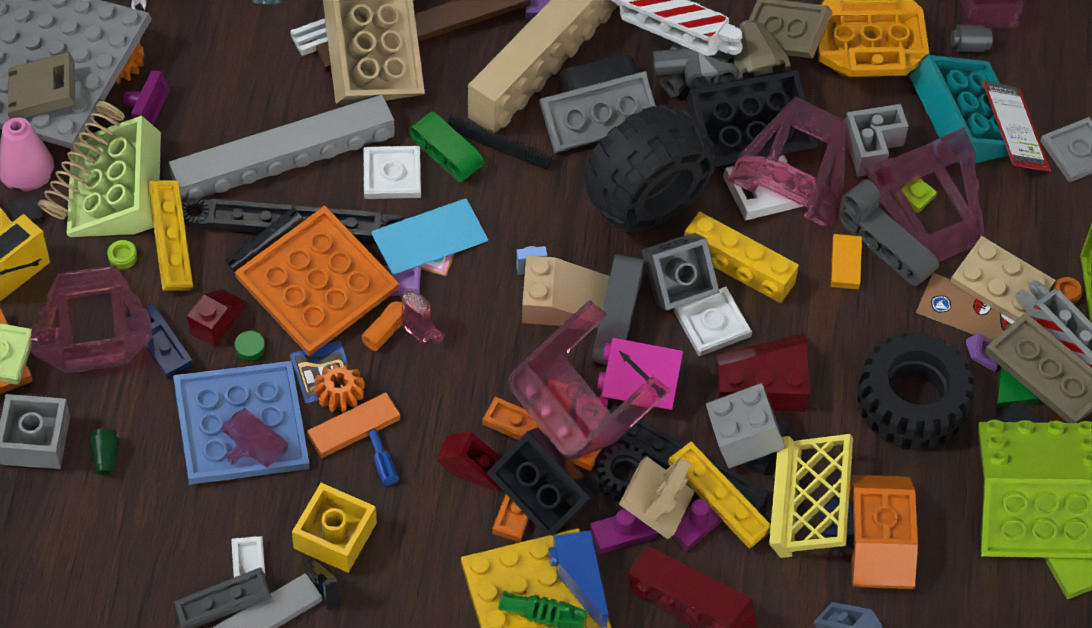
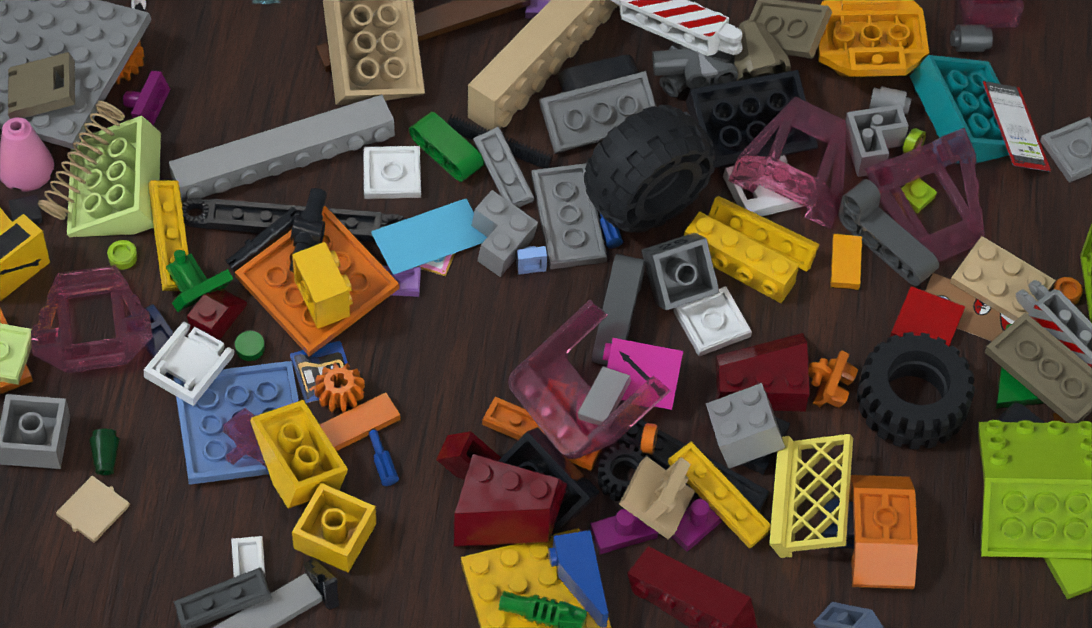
white tile [291,18,328,56] -> none
orange bar [361,302,406,351] -> none
clear pink plate [401,289,444,345] -> none
tan slope [522,256,610,328] -> none
medium lavender slope [966,333,998,372] -> none
none -> tan piece [56,476,130,543]
none -> white container [144,322,234,406]
none -> green piece [166,250,234,313]
none -> yellow slope [250,400,348,509]
none -> black pin [289,188,327,273]
none -> yellow brick [292,242,353,329]
none -> dark red wedge [454,454,567,547]
none -> light grey brick [471,190,538,277]
none -> light grey tile [473,127,534,208]
none -> light grey tile [531,163,607,269]
none -> light grey tile [578,367,631,428]
none -> blue axle [600,214,623,248]
none -> orange tile [640,423,658,454]
none -> yellow tile [708,196,820,271]
none -> orange hips [808,350,859,408]
none -> light grey brick [869,86,911,115]
none -> red tile [890,286,965,346]
none -> lime tile [903,128,926,158]

